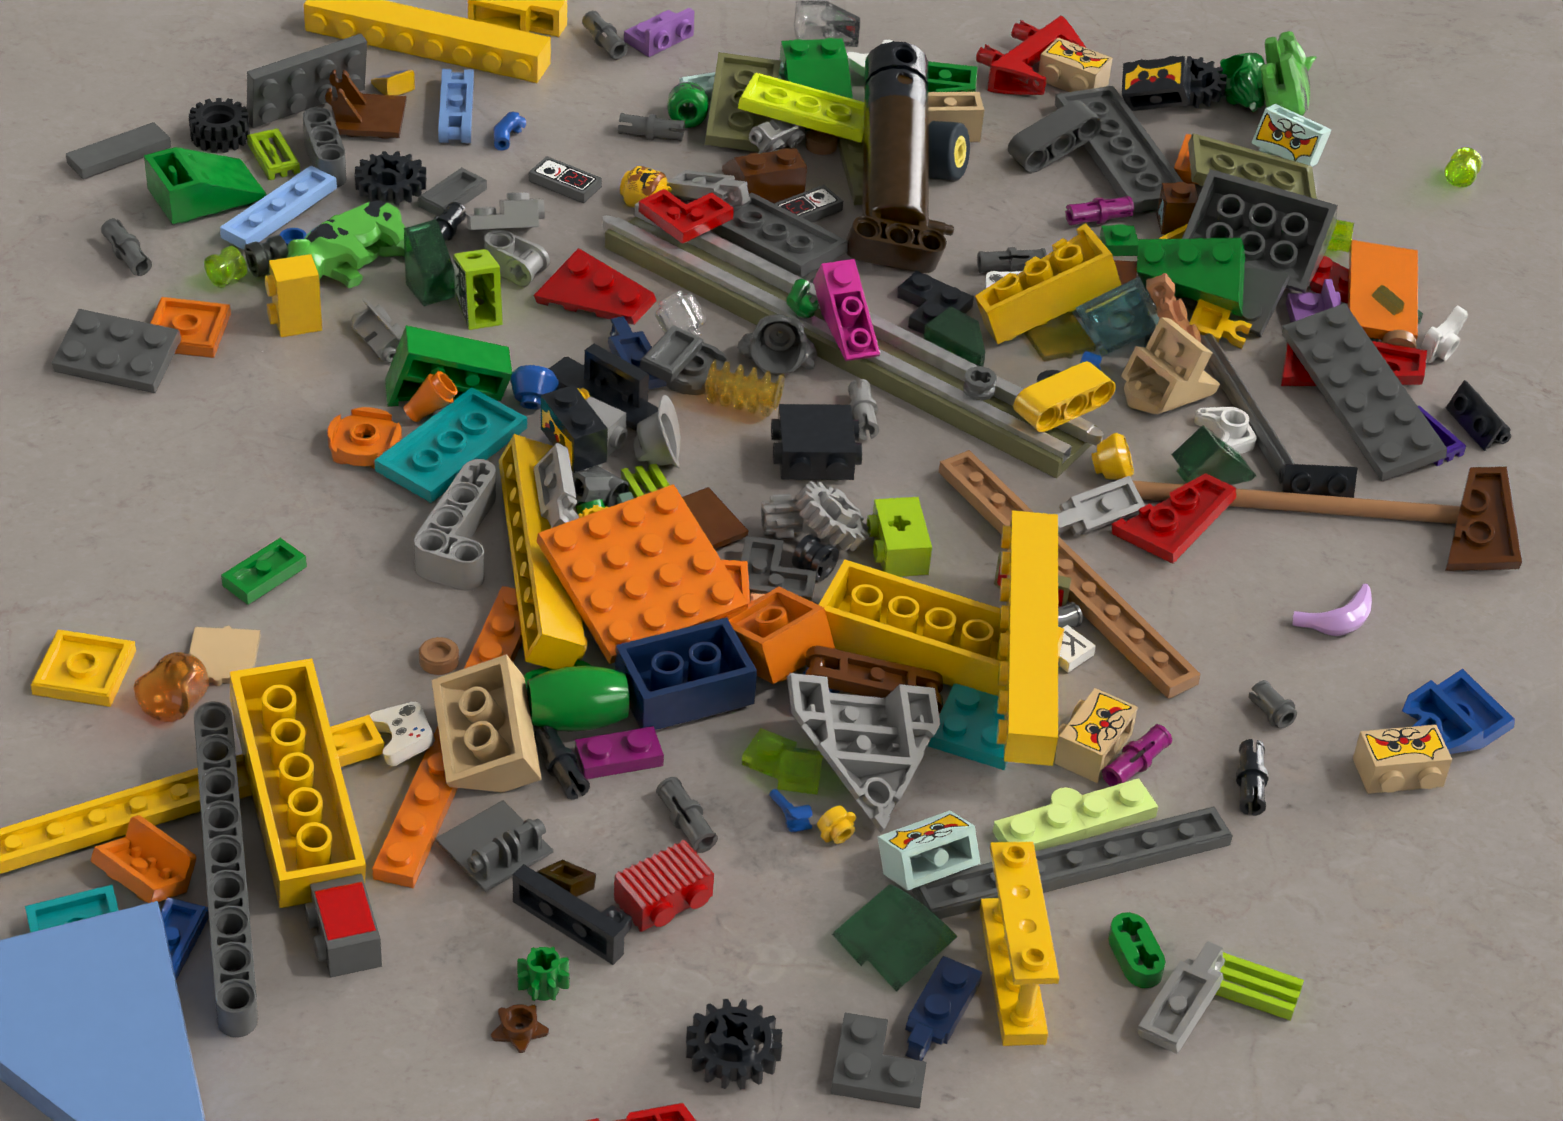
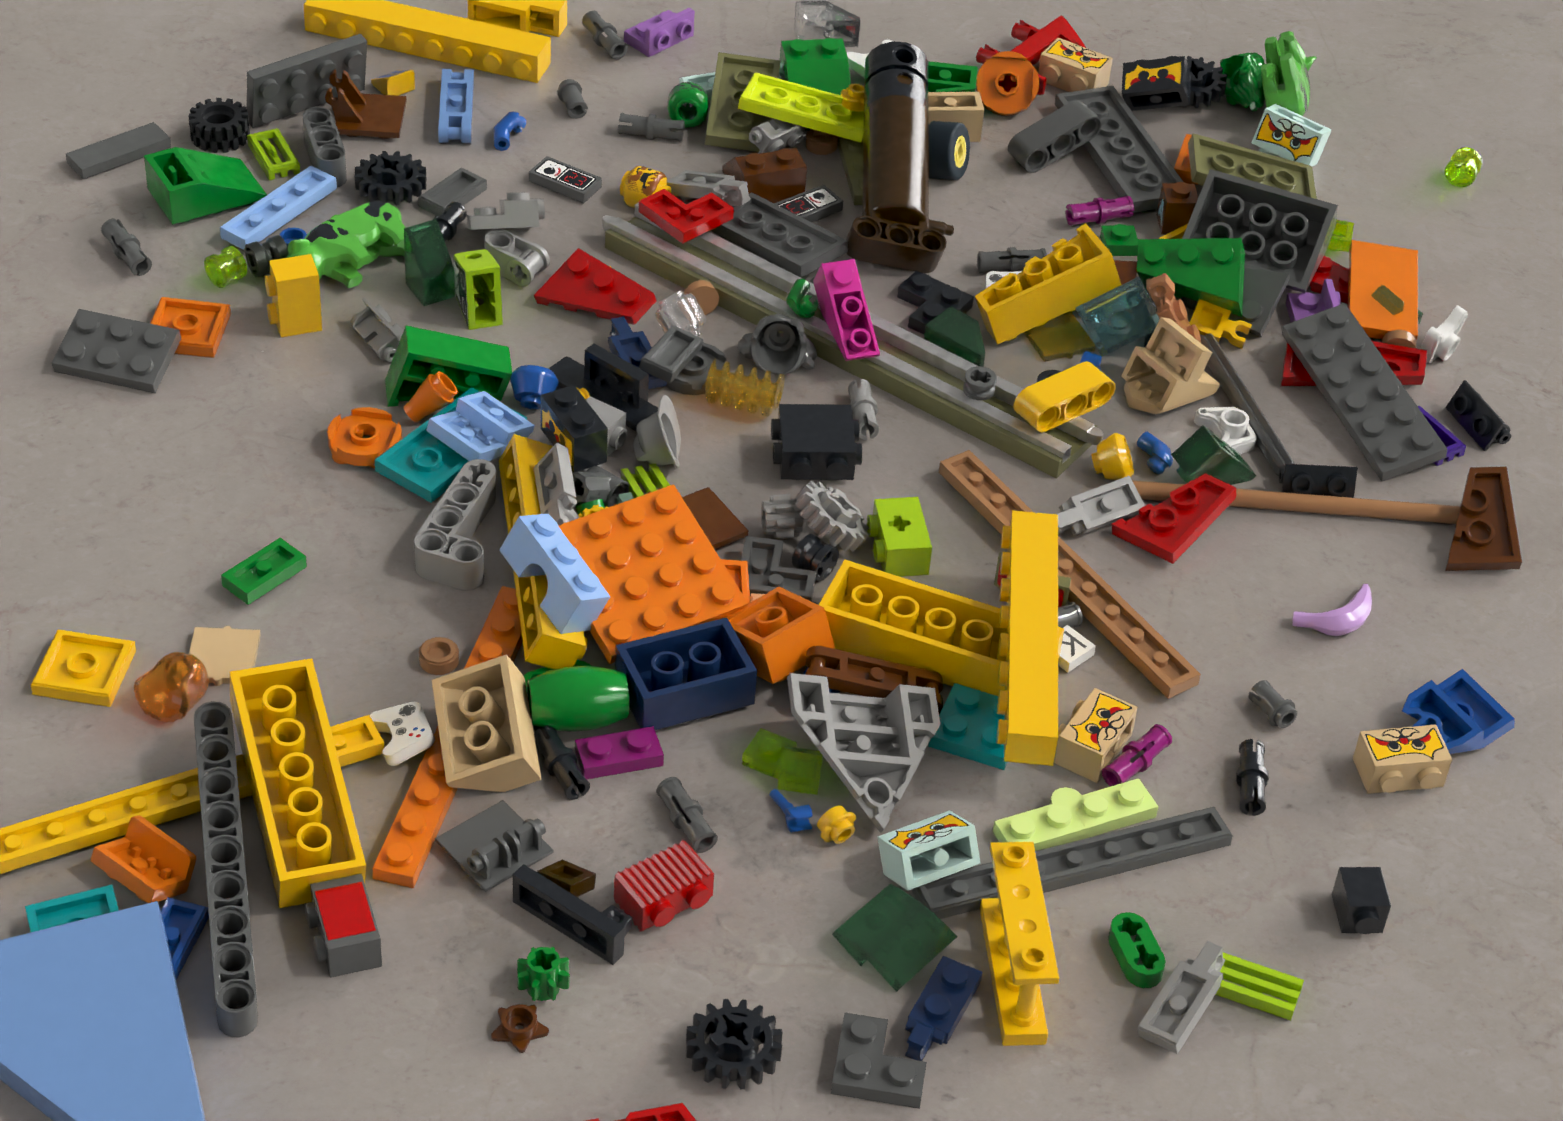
none -> light blue slope [426,391,535,461]
none -> light blue arch [499,513,611,634]
none -> dark grey pin [557,79,588,119]
none -> medium nougat tile [683,280,719,316]
none -> yellow plate [841,84,865,112]
none -> orange plate [976,51,1039,116]
none -> blue arm [1137,431,1173,475]
none -> black brick [1331,867,1391,934]

